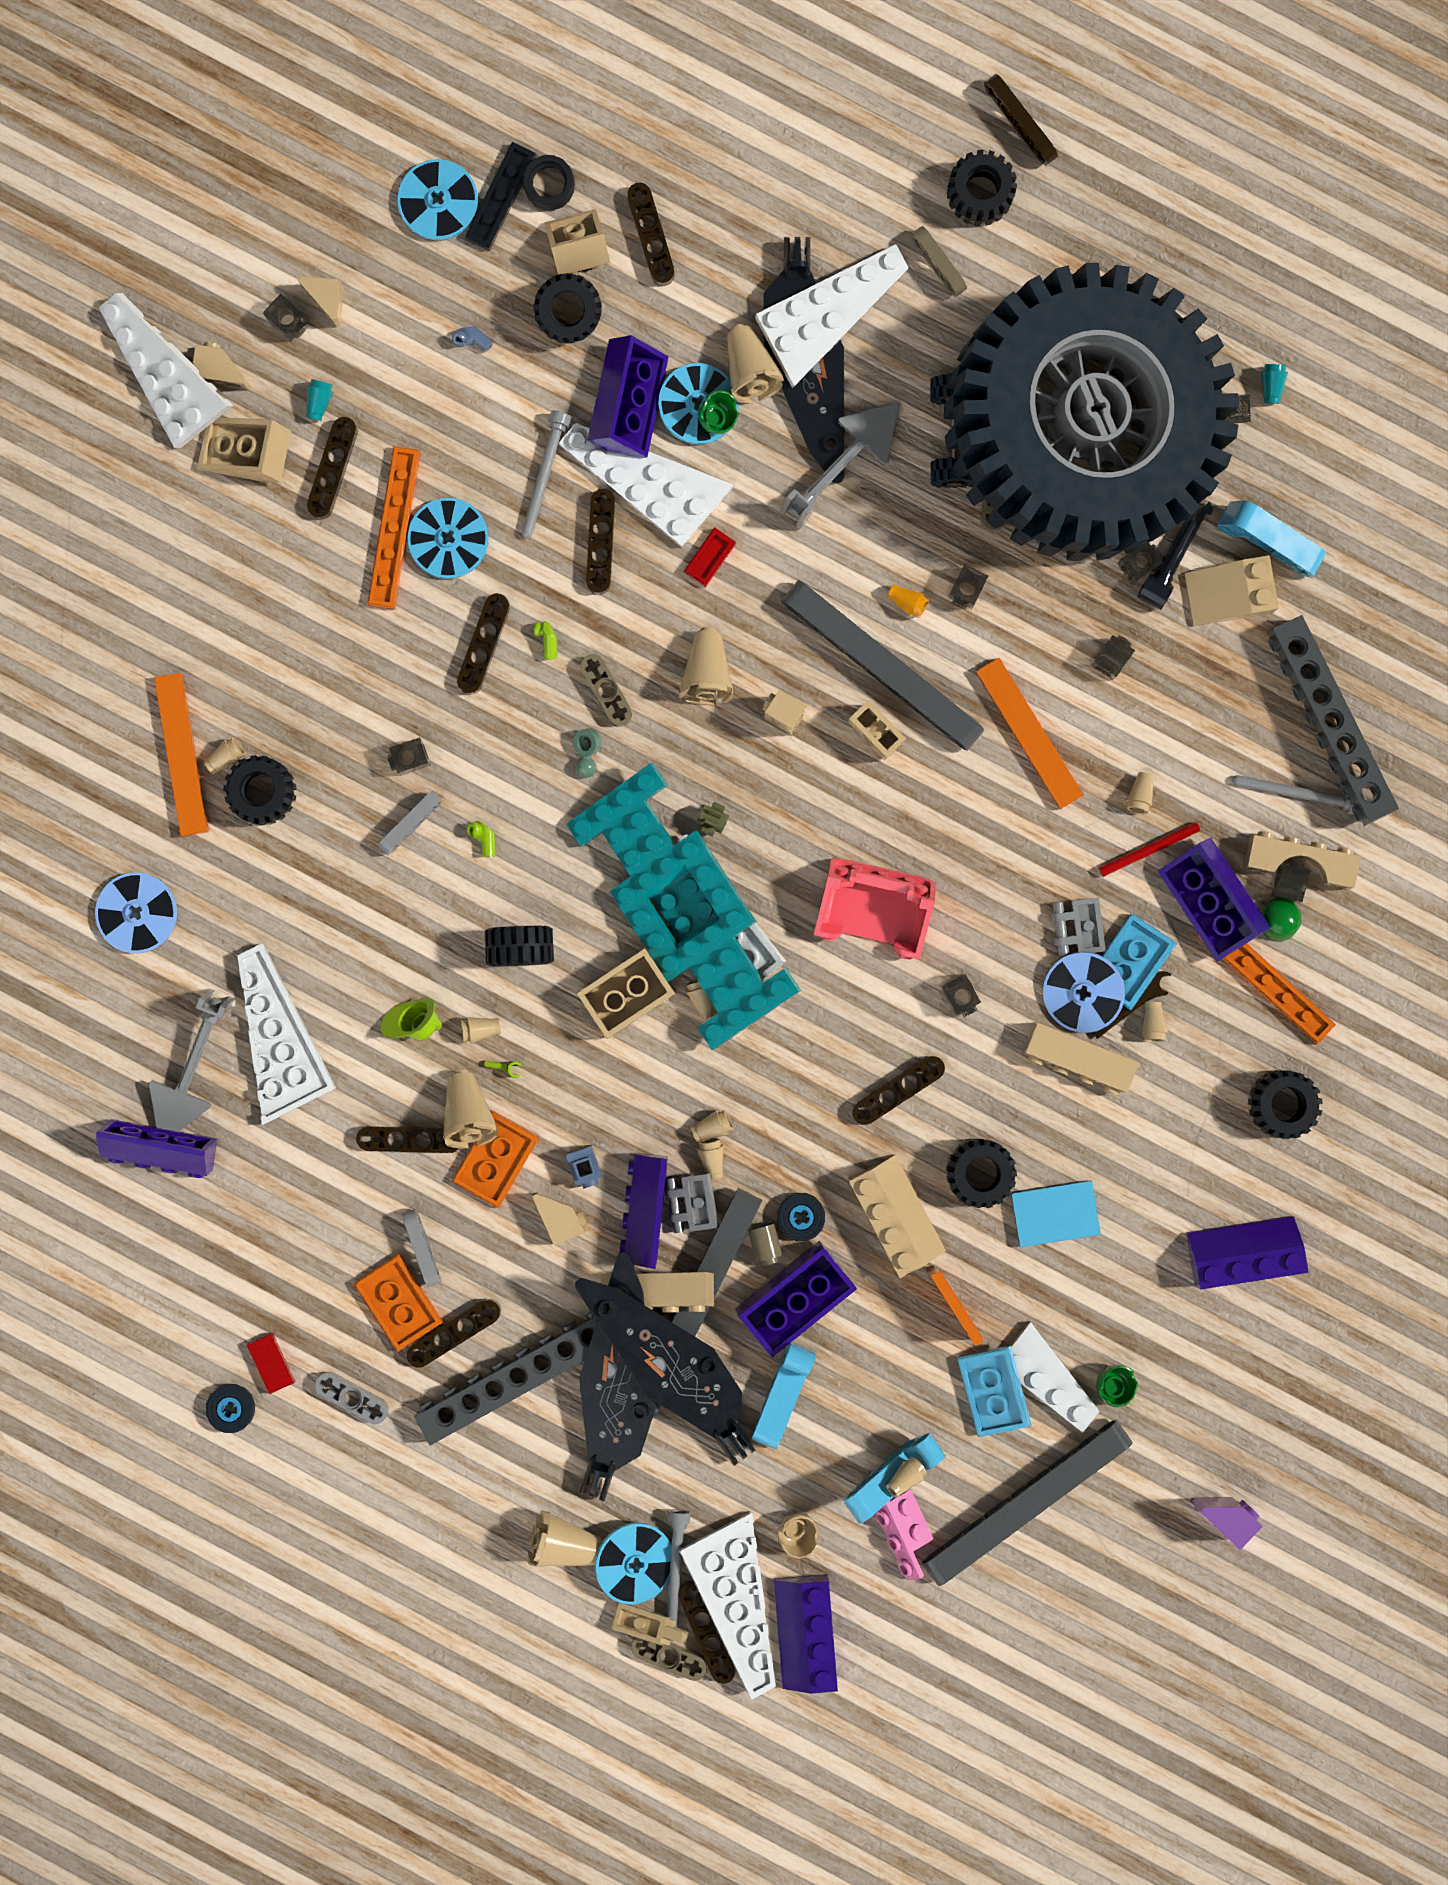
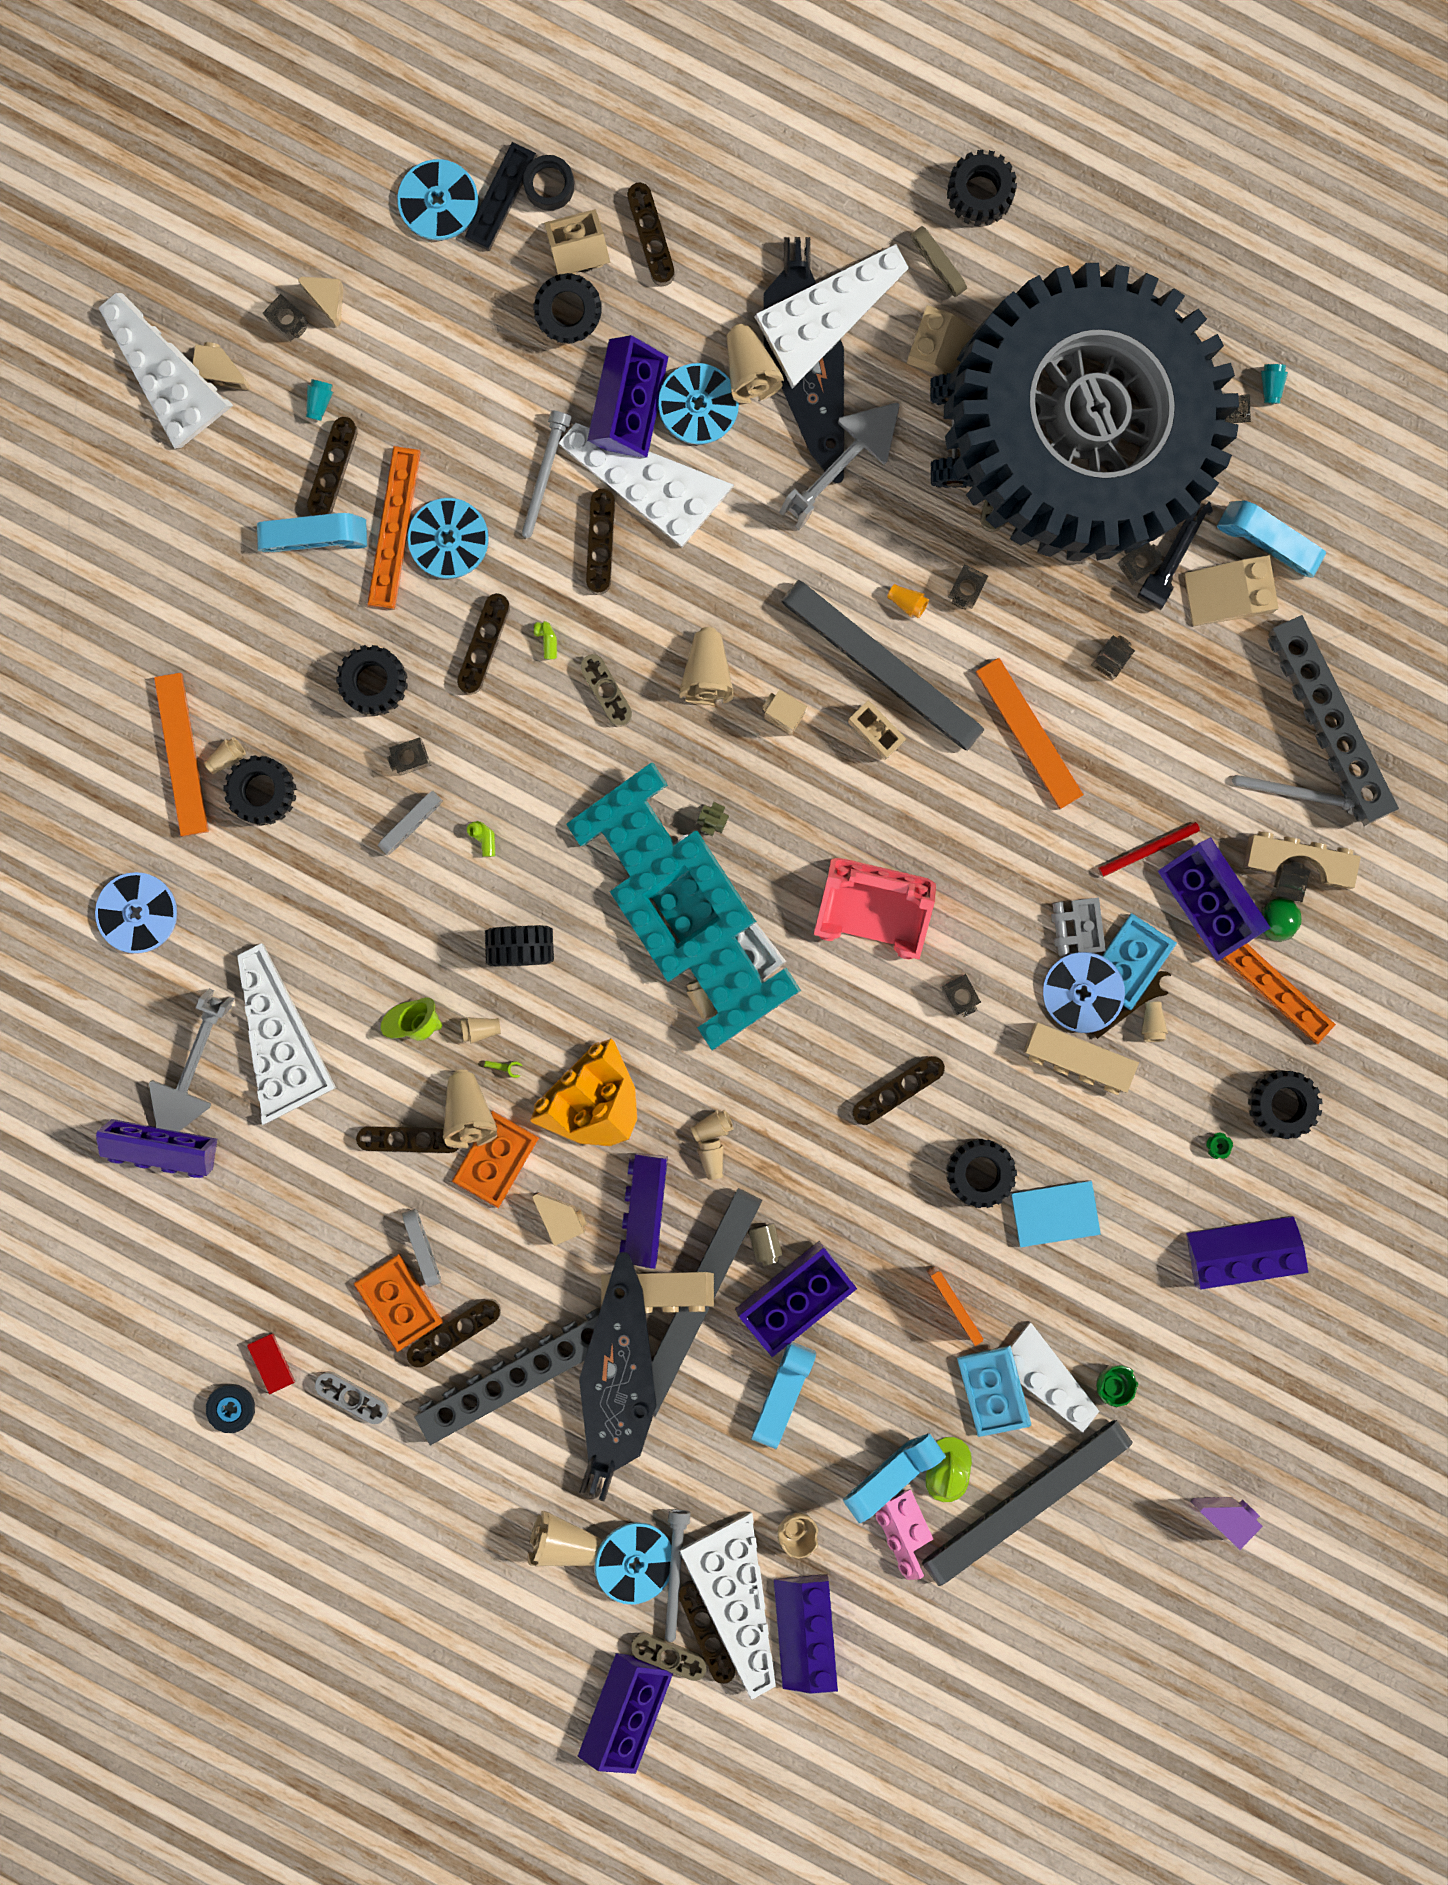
tan slope [197,417,291,483] -> none
sand blue arm [452,326,494,352] -> none
sand blue window [565,1145,603,1189] -> none
sand green plate [573,728,602,778] -> none
black wing [574,1278,756,1466] -> none
tan brick [577,949,675,1039] -> none
tan hinge [611,1602,688,1645] -> none
light grey plate [665,1173,719,1233] -> none
red tile [684,527,736,588] -> none
green hair [698,390,739,434] -> none
black bush [777,1193,825,1241] -> none
tan slope [847,1155,946,1278] -> none
tan cone [886,1457,926,1498] -> none
dark brown beam [984,74,1058,166] -> none
tan cone [1126,772,1154,814] -> none
none -> medium azure beam [257,513,367,552]
none -> black tyre [336,645,408,716]
none -> light orange brick [530,1038,637,1146]
none -> dark purple slope [577,1653,673,1774]
none -> tan slope [907,305,975,375]
none -> lime piece [925,1437,972,1502]
none -> green plate [1206,1132,1233,1159]

